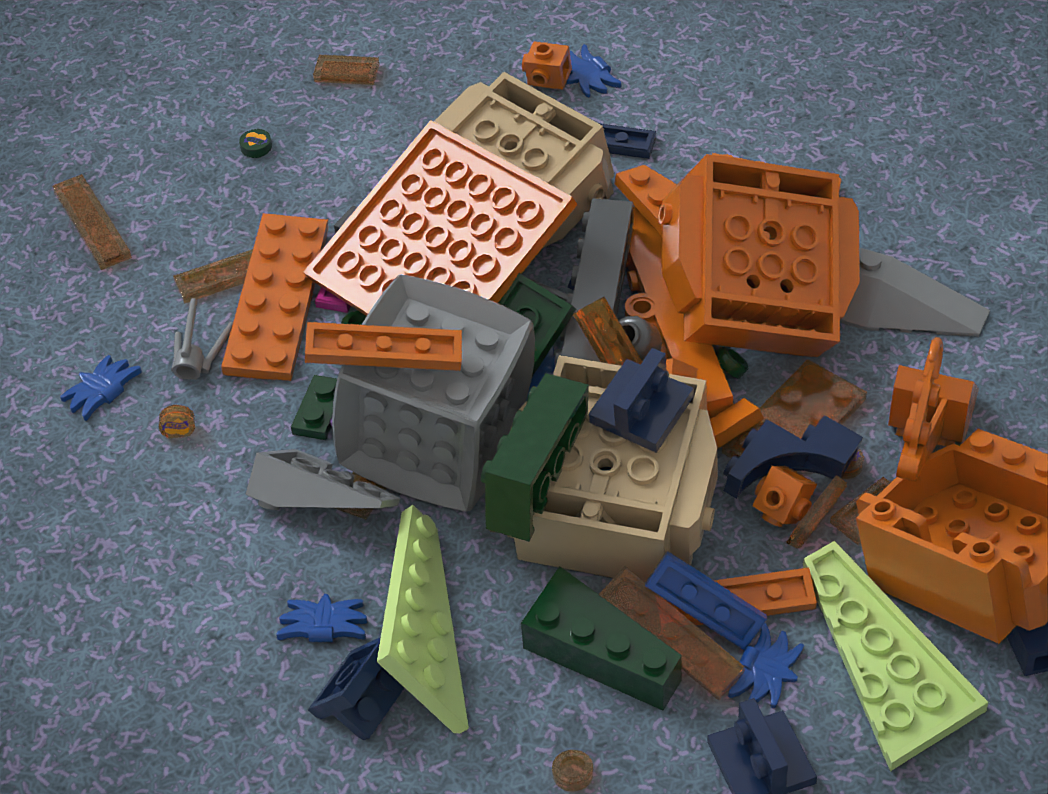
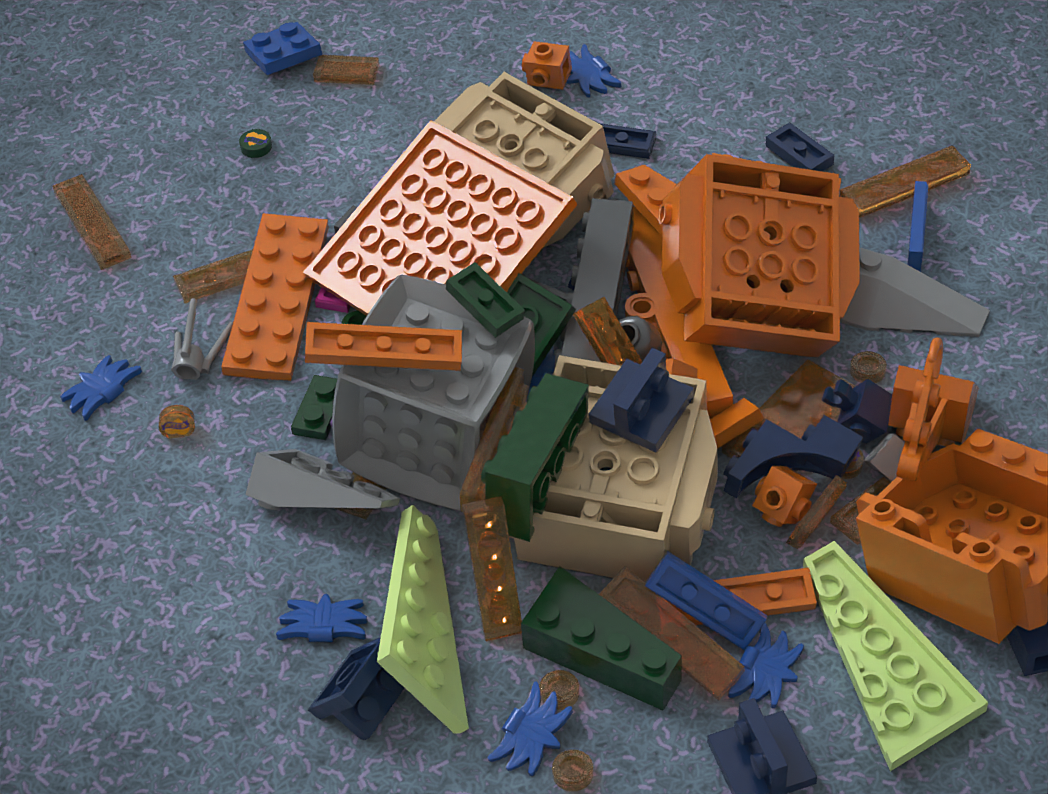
dark green tile [715,346,749,379] -> none
none -> blue plate [243,22,323,75]
none -> dark green plate [446,262,525,338]
none -> clear orange plate [460,367,529,516]
none -> clear orange plate [462,496,522,641]
none -> blue piece [488,681,573,776]
none -> clear orange tile [539,670,580,710]
none -> dark blue plate [766,122,834,171]
none -> dark blue brick [821,379,893,444]
none -> clear orange plate [840,145,971,218]
none -> clear orange tile [850,351,887,383]
none -> light grey panel [863,433,904,482]
none -> blue tile [907,181,929,272]

